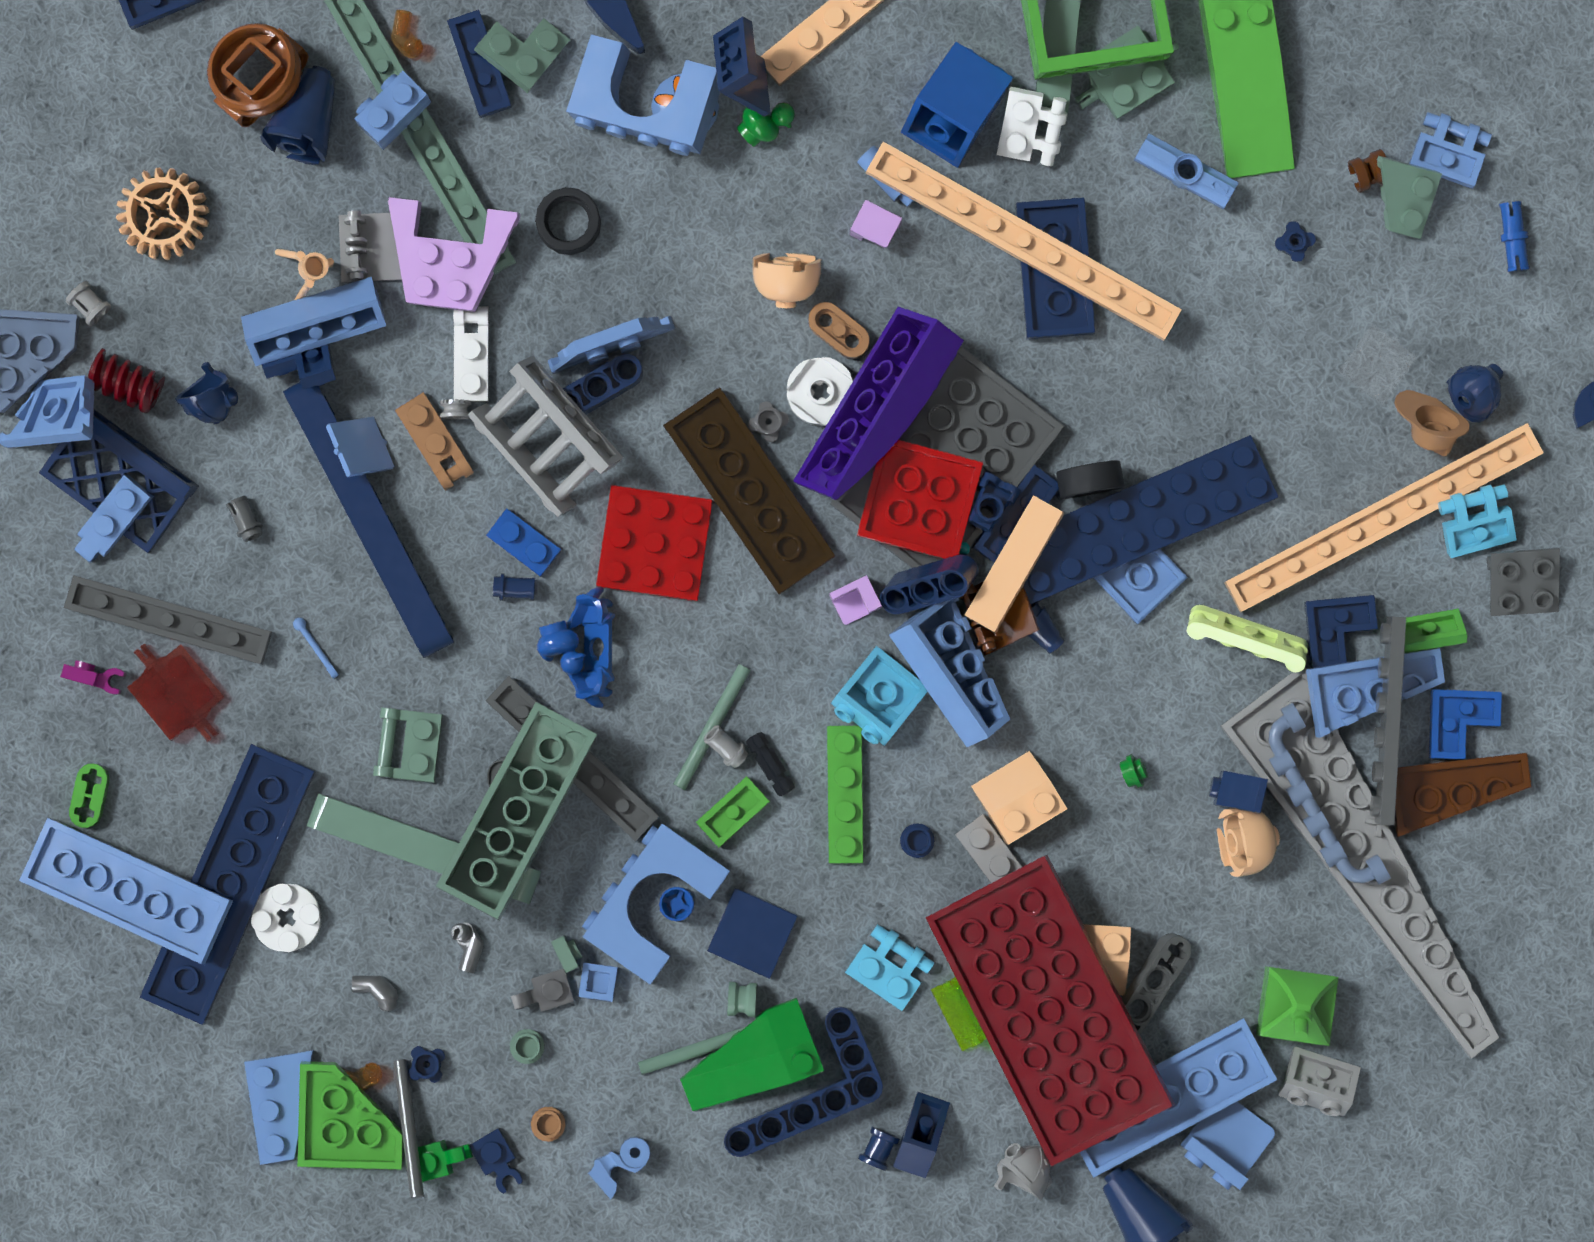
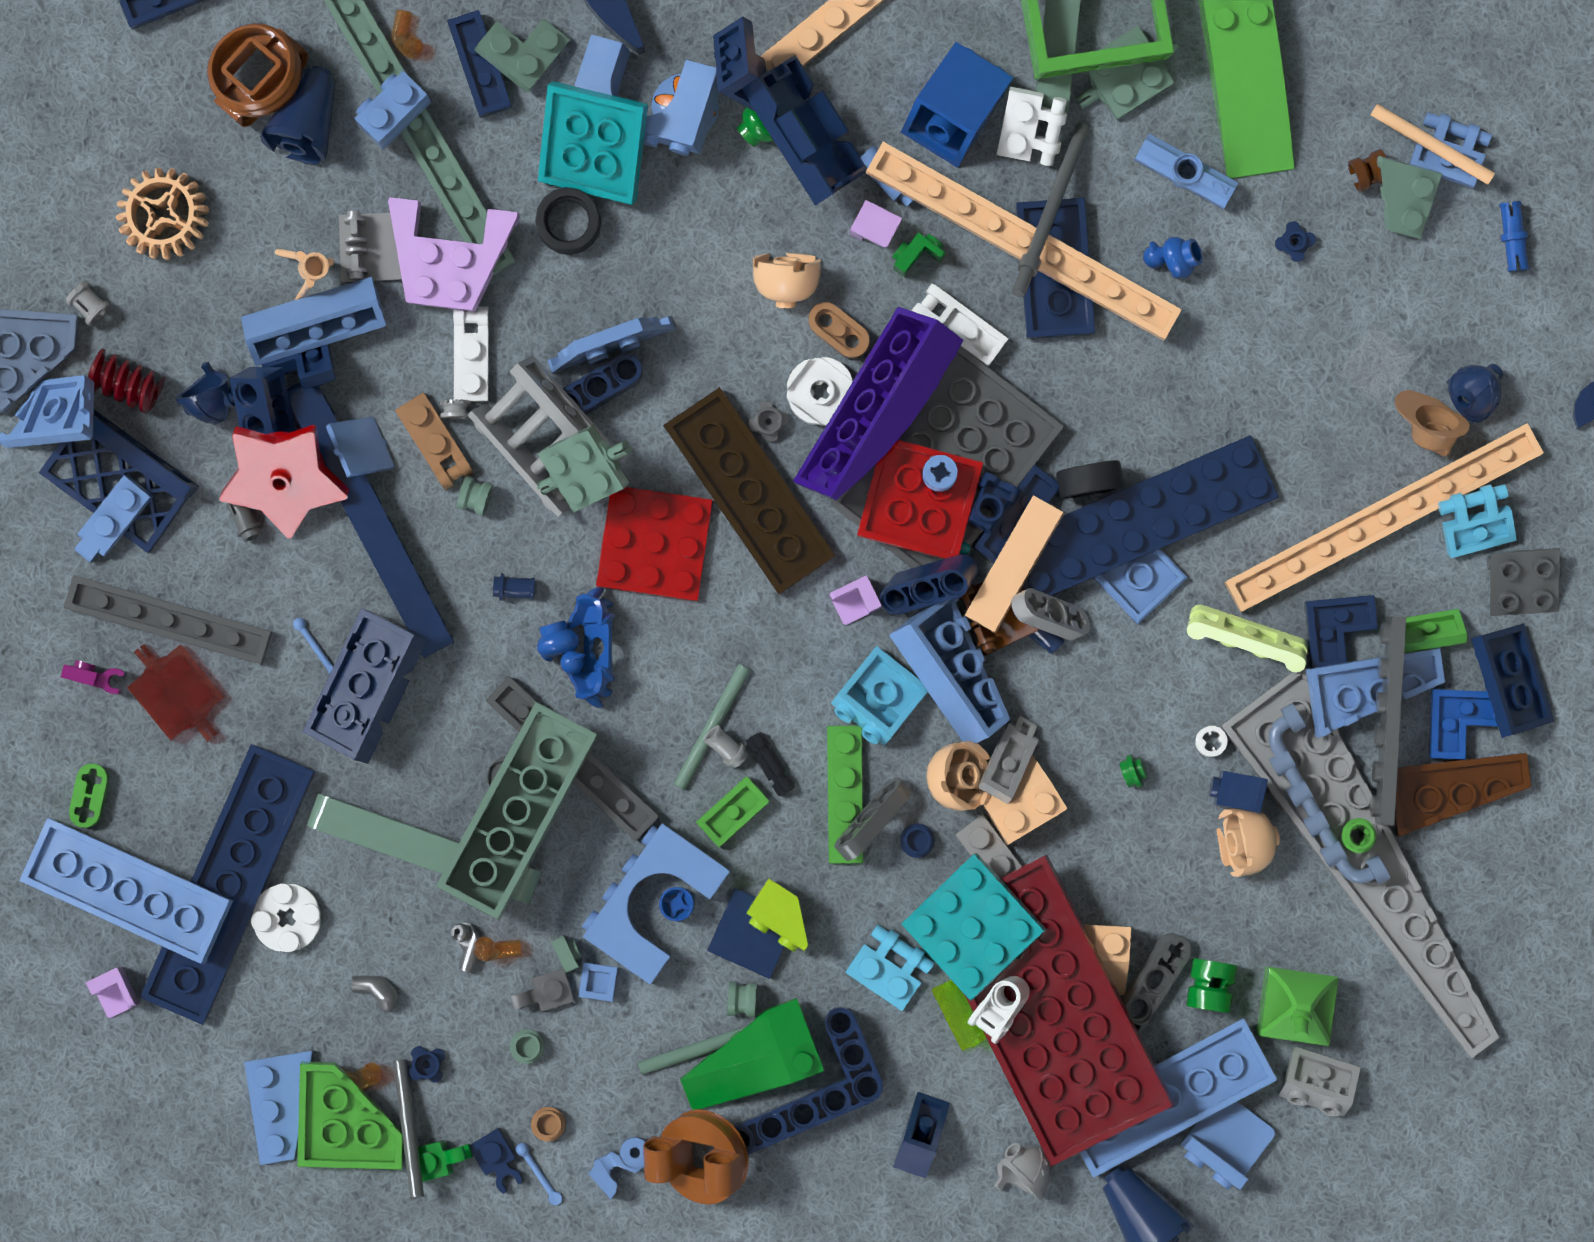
sand green plate [373,707,443,783] -> none
blue plate [486,508,561,577] -> none
dark blue bush [858,1127,900,1171] -> none
none -> lavender panel [86,967,140,1018]
none -> plate [219,425,349,538]
none -> dark blue brick [229,367,296,434]
none -> dark blue piece [302,608,427,764]
none -> sand green wheel [457,476,493,516]
none -> clear orange arm [474,937,522,962]
none -> medium blue hinge [516,1143,562,1205]
none -> teal plate [537,81,648,205]
none -> sand green plate [537,424,632,512]
none -> dark orange piece [643,1109,749,1204]
none -> dark blue piece [741,55,867,205]
none -> lime slope [746,878,808,953]
none -> dark grey beam [834,777,911,861]
none -> green bracket [892,232,946,277]
none -> teal plate [901,853,1047,1001]
none -> white plate [911,284,1008,367]
none -> medium blue wheel [923,455,958,492]
none -> light nougat cylinder [926,741,991,811]
none -> white piece [968,976,1029,1044]
none -> light grey hinge [978,715,1039,804]
none -> light grey beam [1011,588,1090,641]
none -> dark grey bar [1012,122,1090,297]
none -> blue animal [1143,237,1203,279]
none -> green wheel [1186,958,1237,1013]
none -> white bush [1196,726,1227,757]
none -> bright green cone [1342,818,1376,853]
none -> light nougat bar [1370,104,1495,185]
none -> dark blue plate [1471,623,1555,738]

